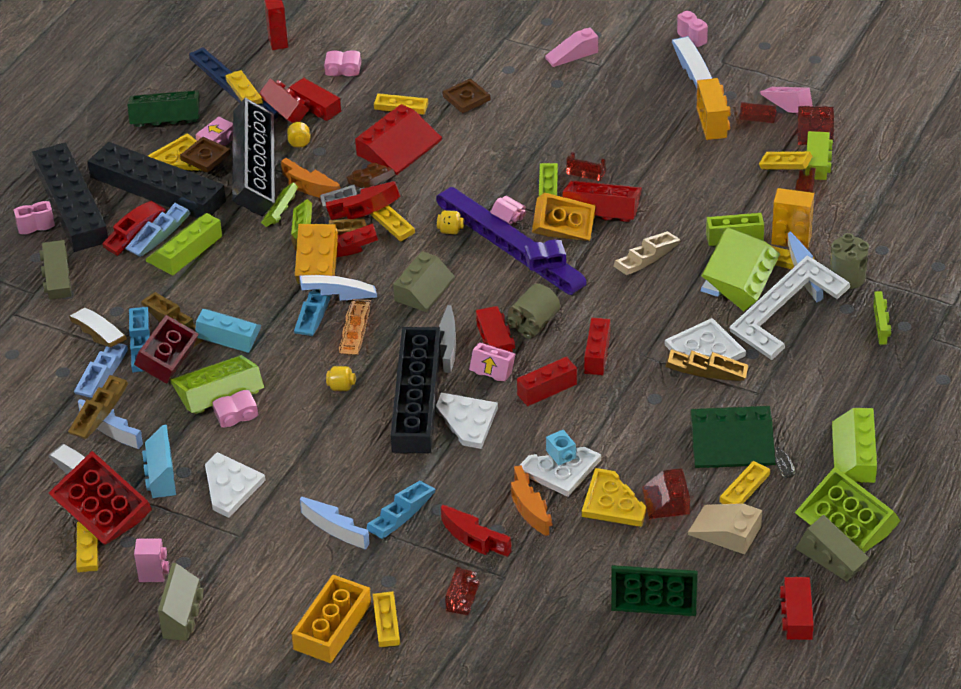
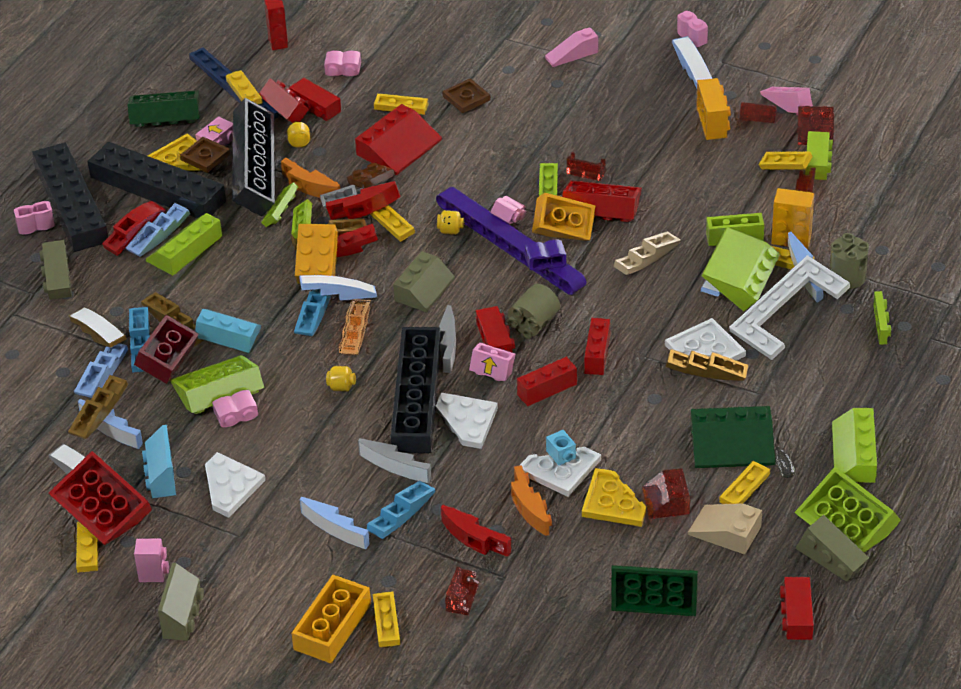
none -> slope [358,438,431,484]

